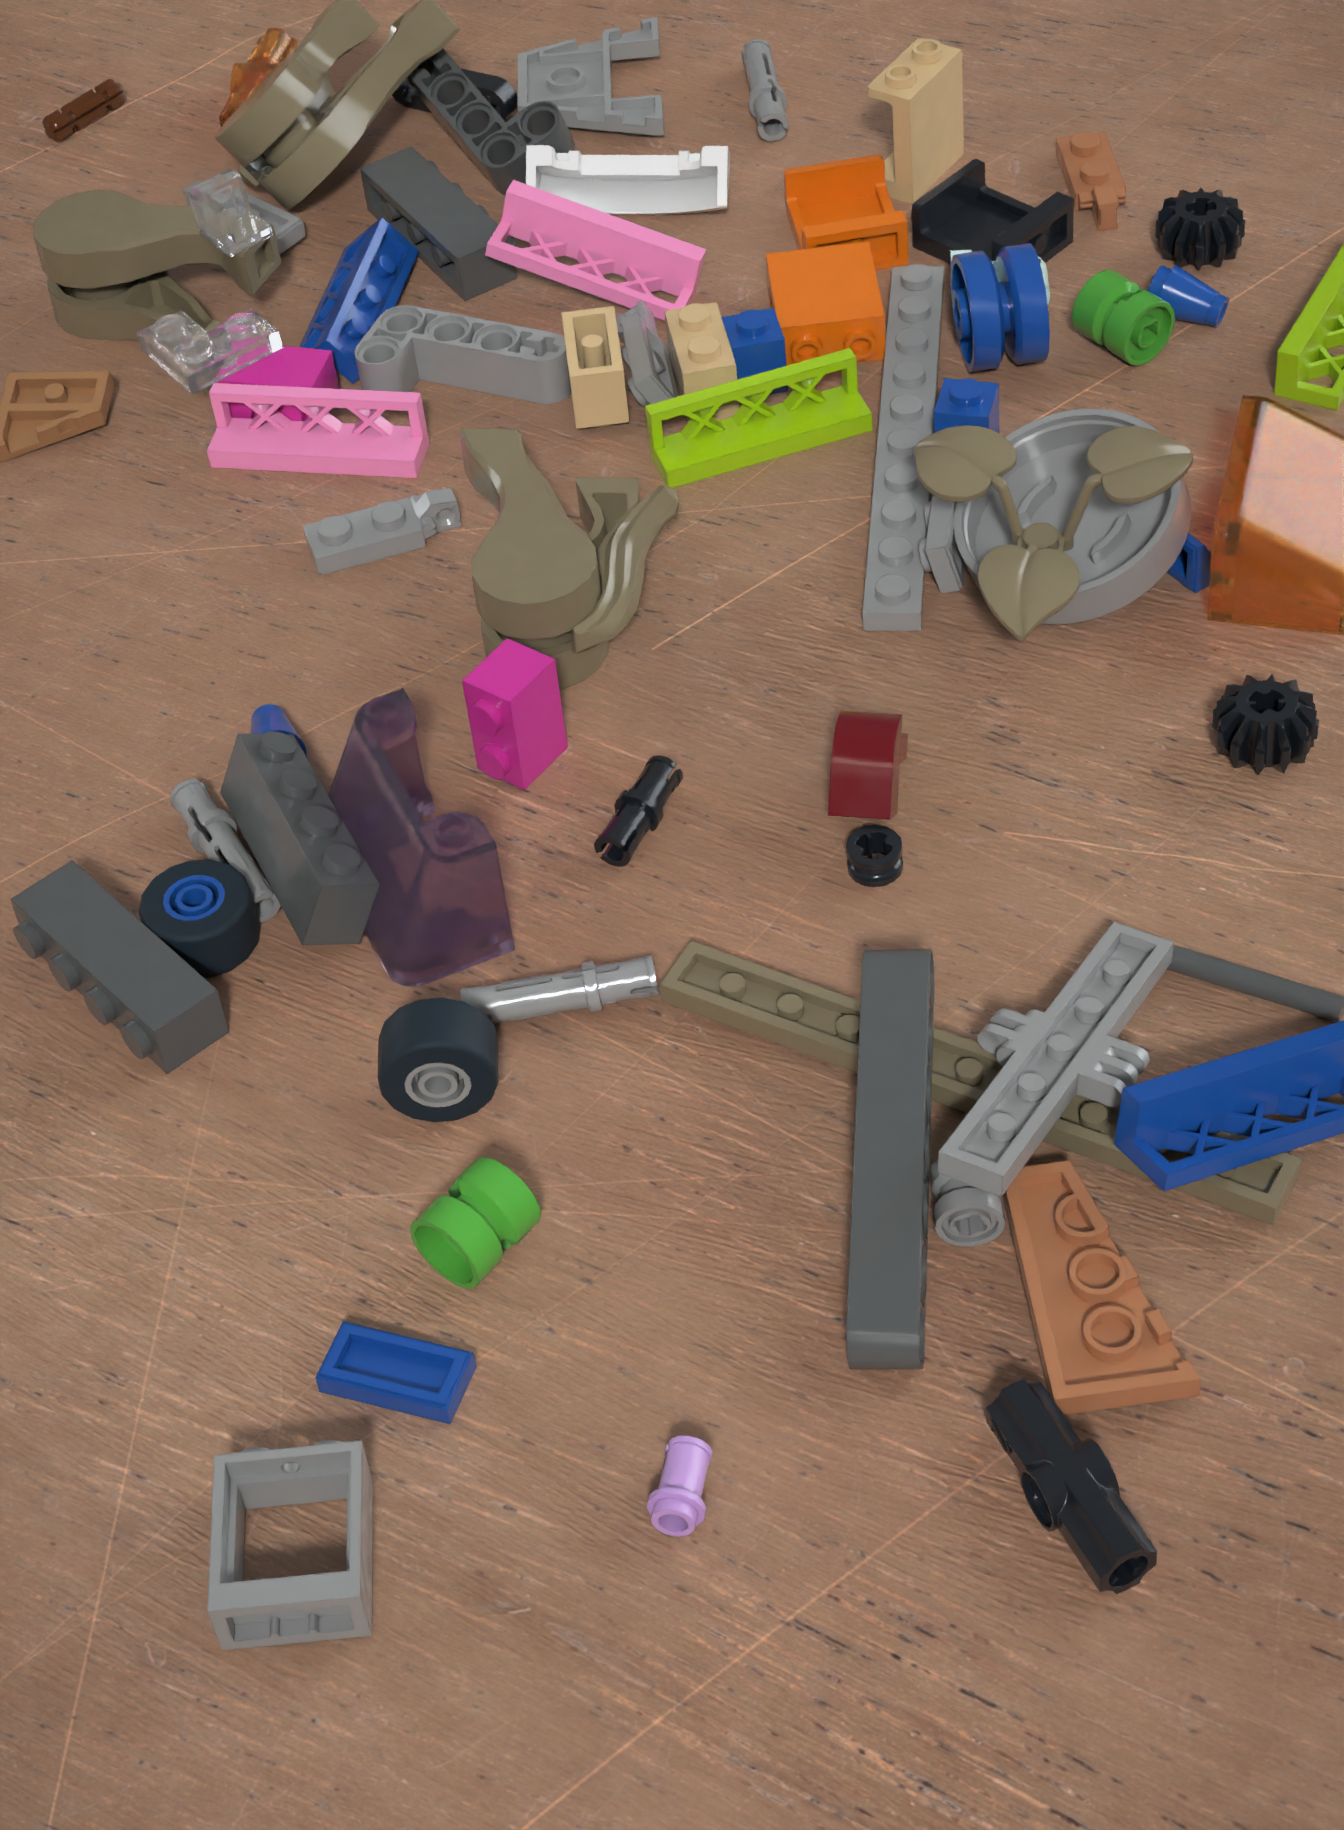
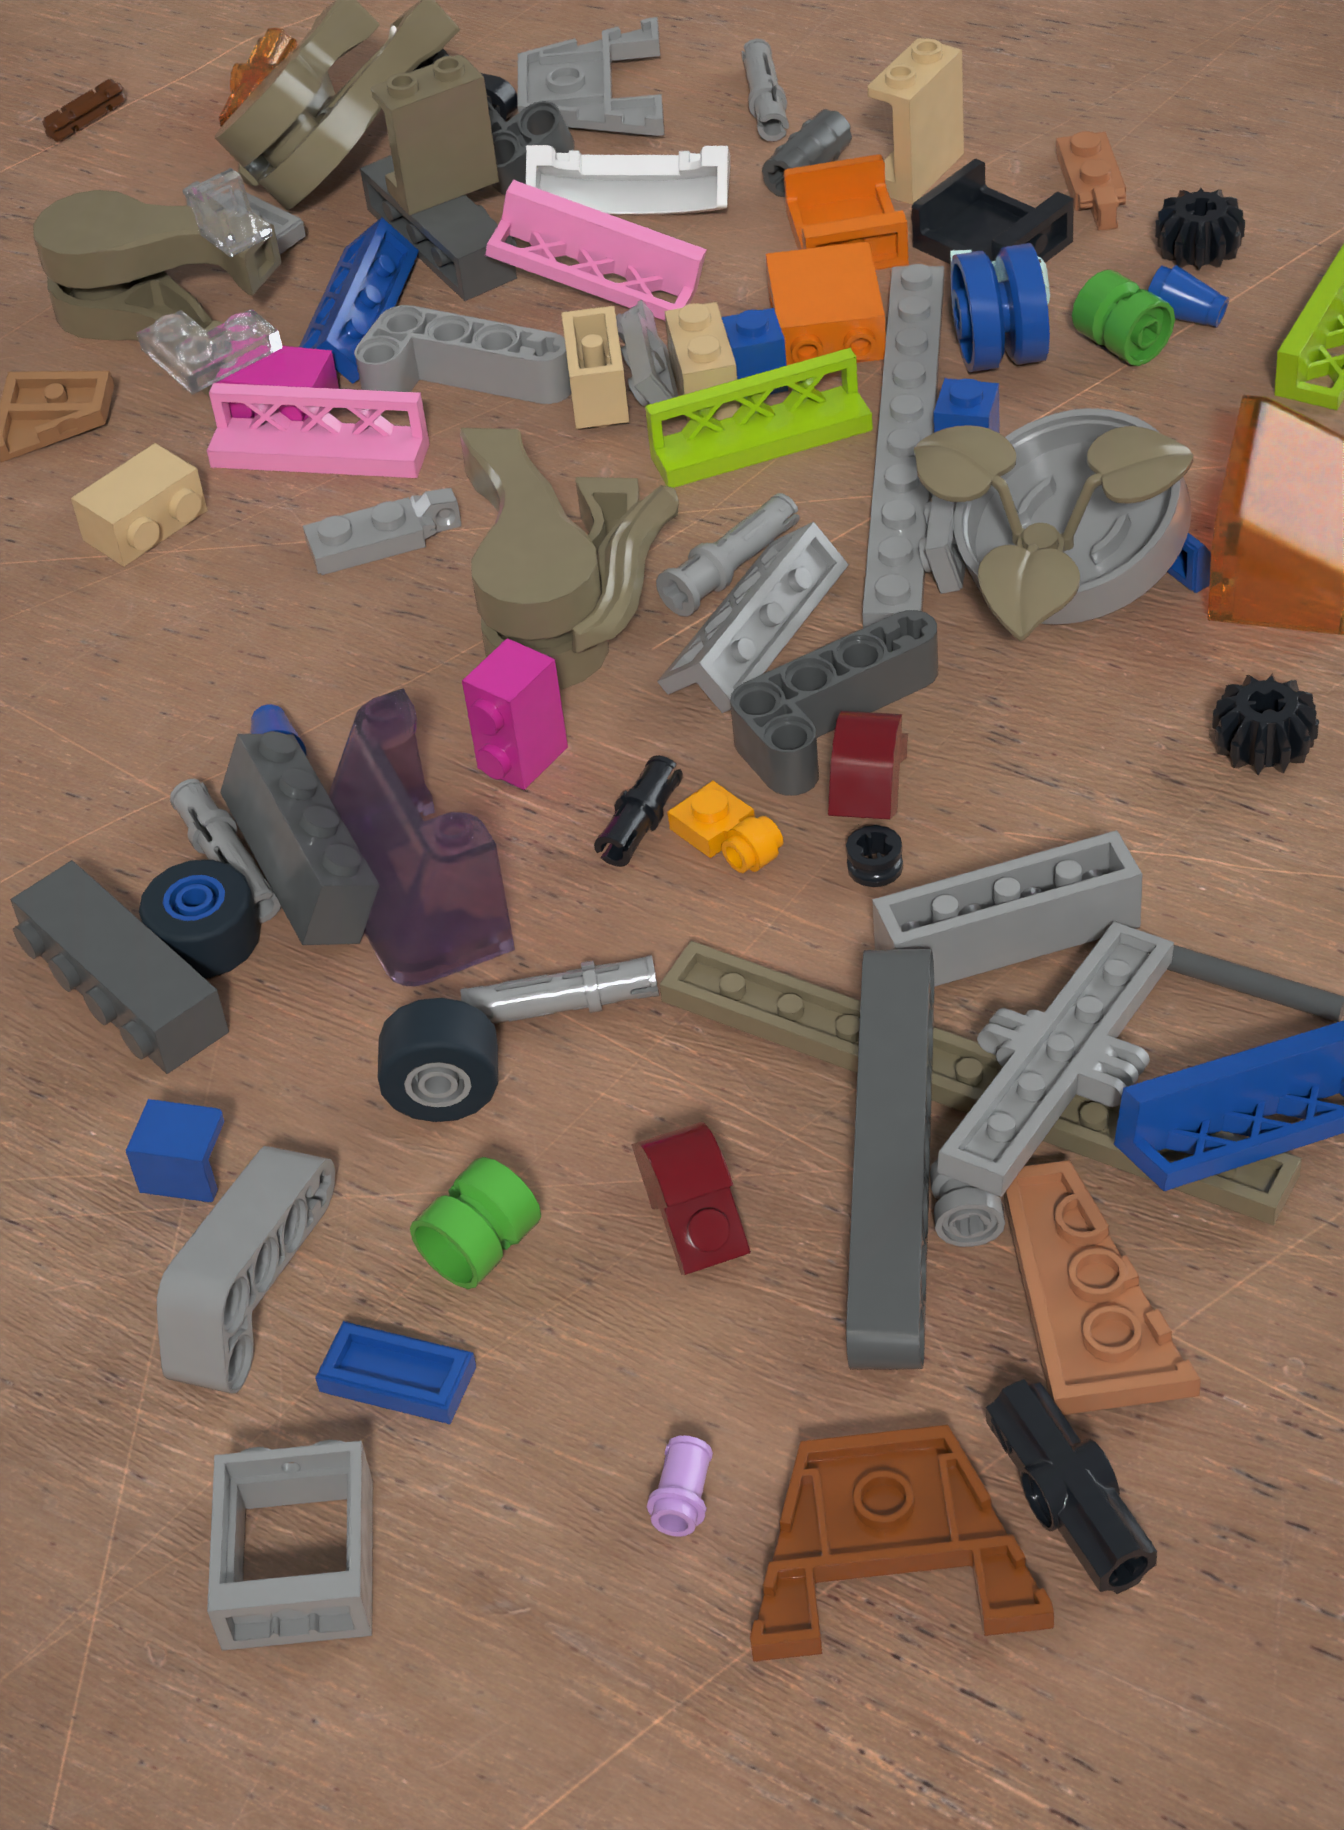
none -> tan brick [71,443,207,567]
none -> blue panel [126,1099,224,1202]
none -> light grey beam [156,1146,335,1394]
none -> dark tan panel [371,55,499,216]
none -> dark red brick [631,1122,751,1275]
none -> light grey pin [656,493,800,617]
none -> light grey fence [657,522,849,713]
none -> light orange plate [667,780,783,873]
none -> dark grey beam [730,610,938,796]
none -> dark orange wing [750,1425,1054,1662]
none -> dark grey axle [762,109,852,197]
none -> light grey brick [872,830,1142,986]

